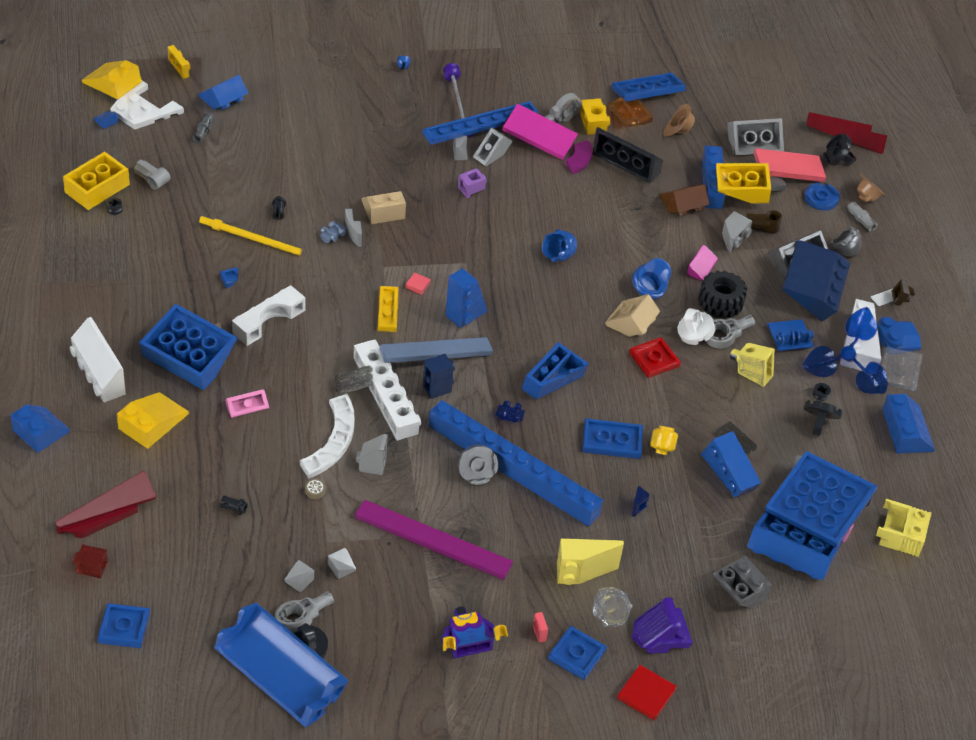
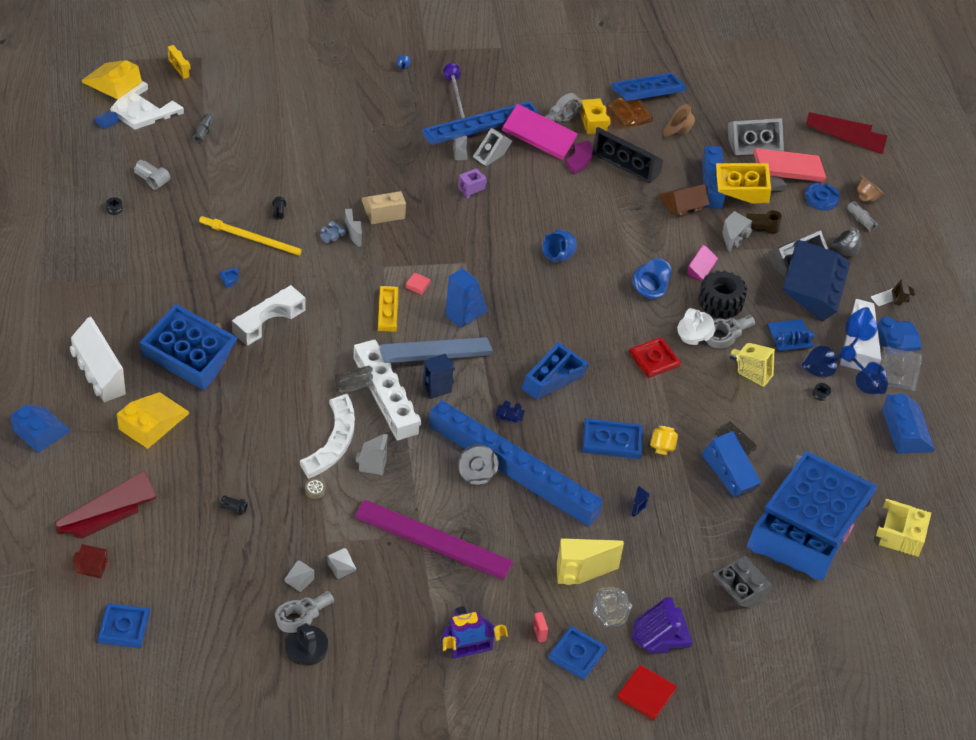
yellow brick [63,152,130,210] -> none
blue slope [198,75,248,110] -> none
blue cylinder [214,603,349,728] -> none
bright pink slope [225,389,269,418] -> none
tan slope [605,294,660,337] -> none
black tile [803,400,843,436] -> none
black tile [823,133,856,166] -> none

